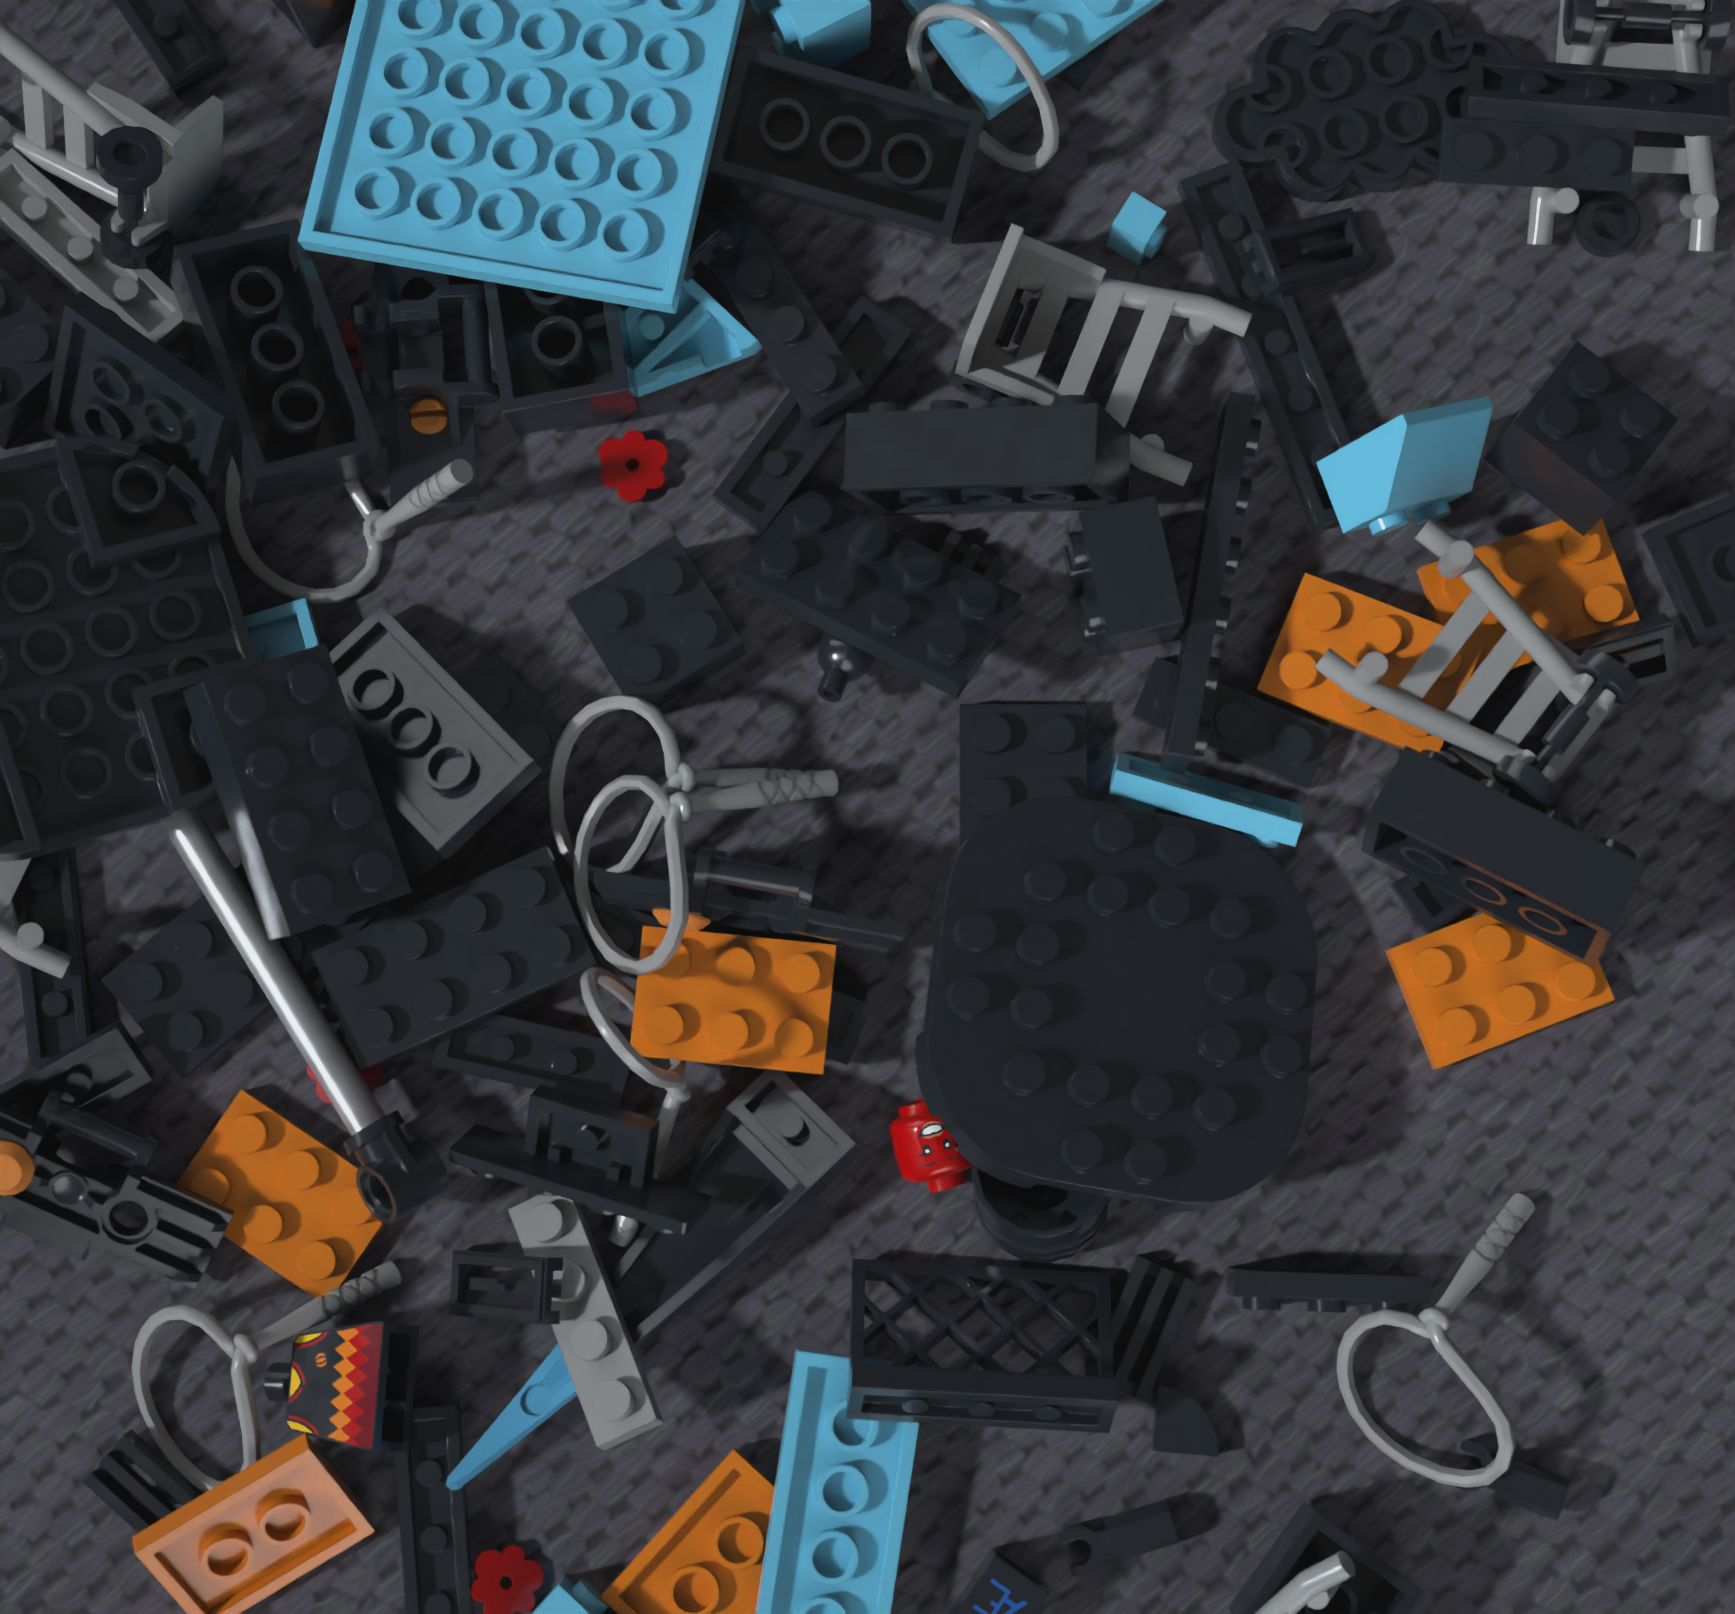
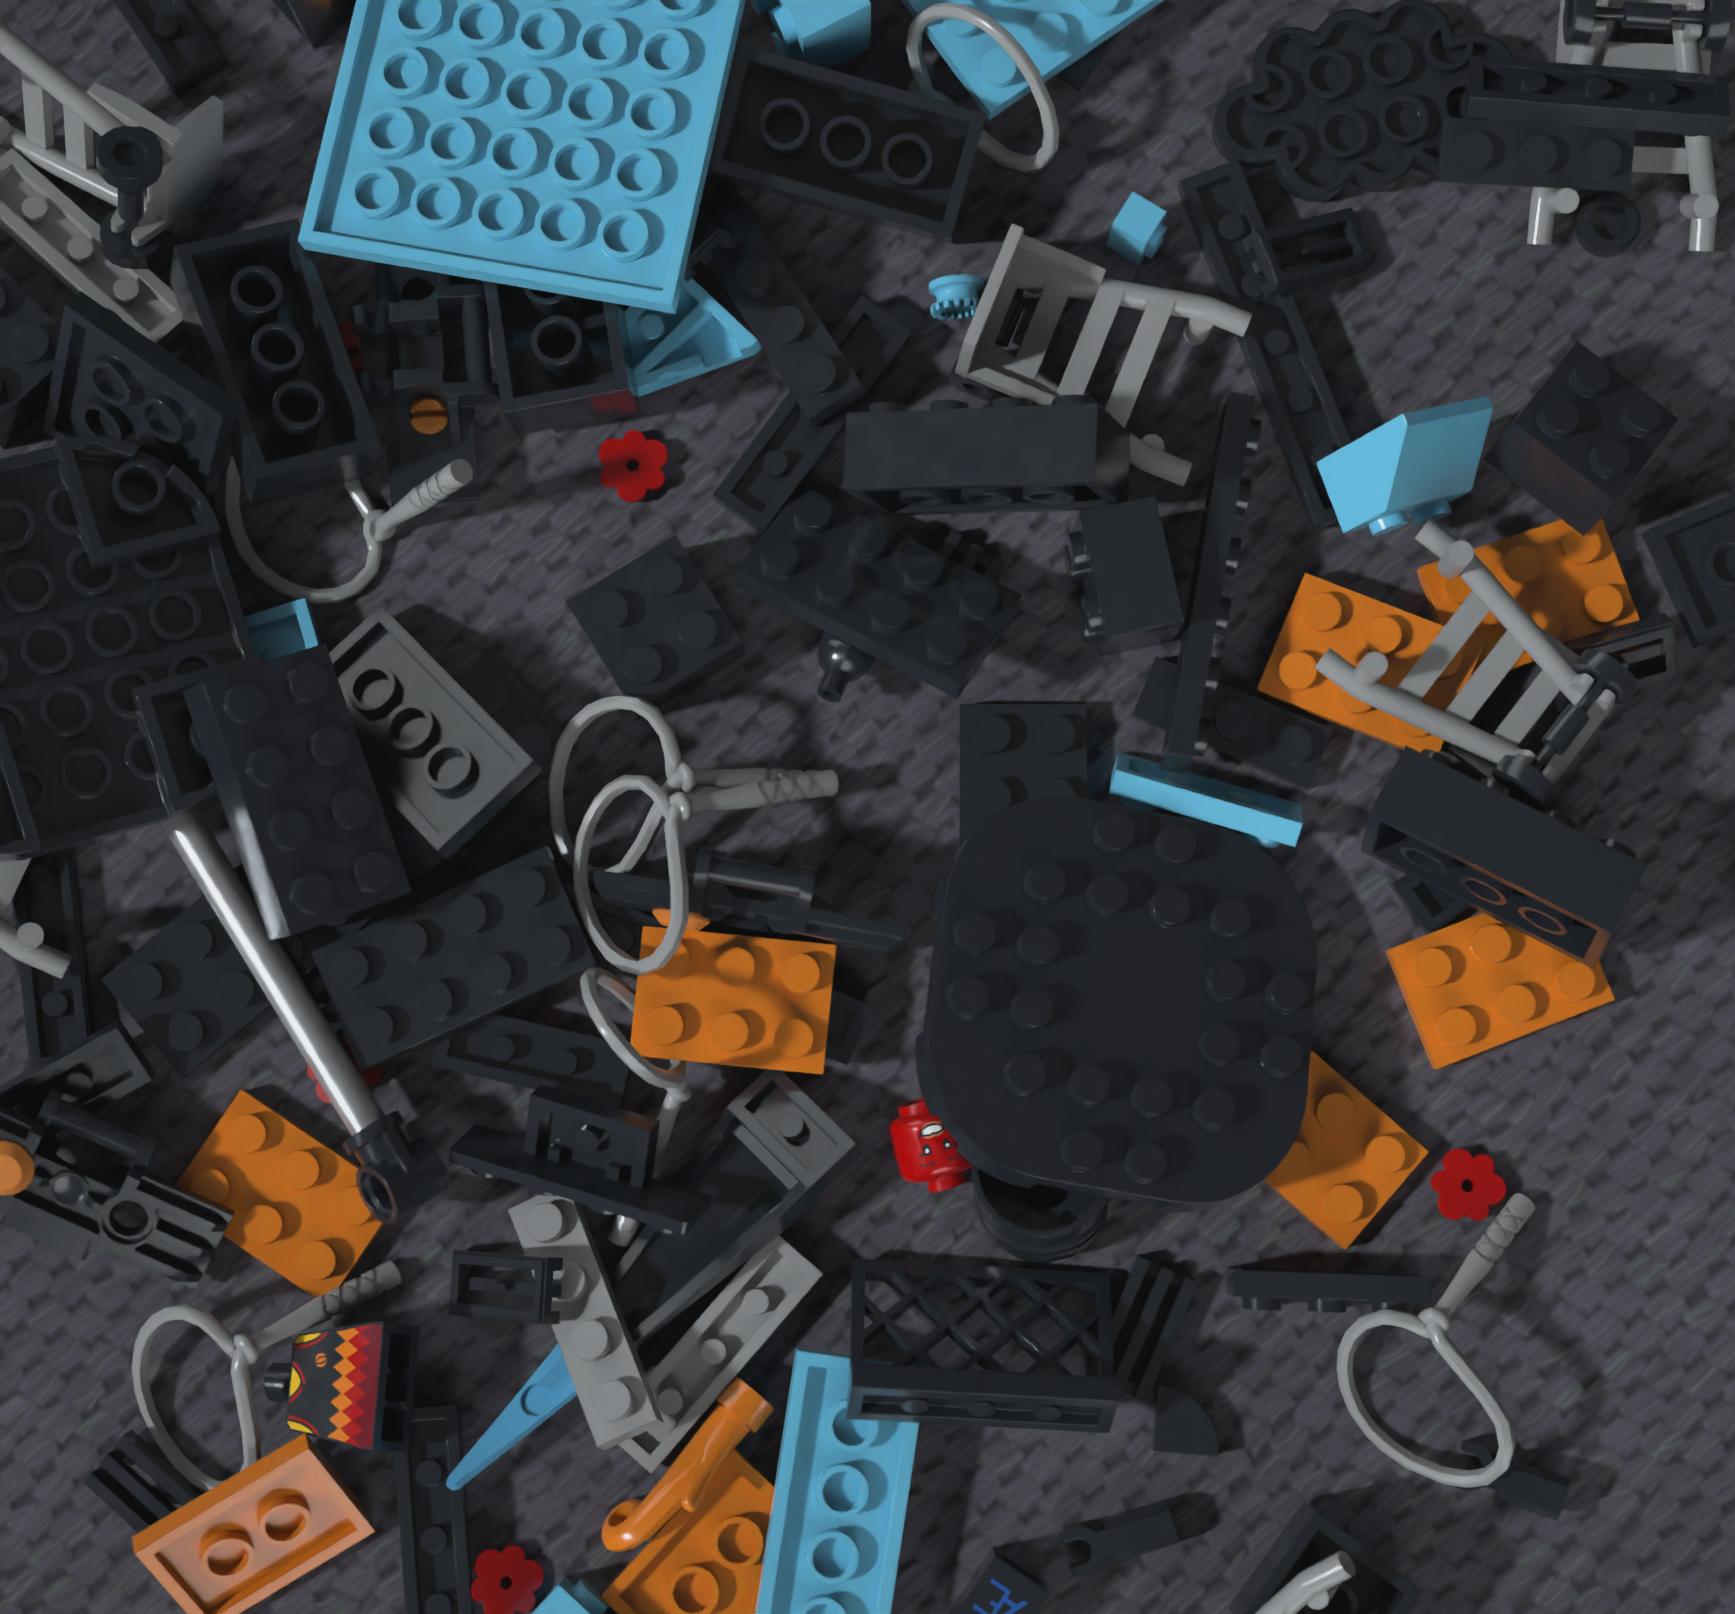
none -> orange plant [601,1376,774,1552]
none -> light grey plate [618,1234,823,1474]
none -> medium azure bush [929,274,985,320]
none -> orange plate [1264,1050,1429,1250]
none -> red plant [1430,1149,1506,1221]

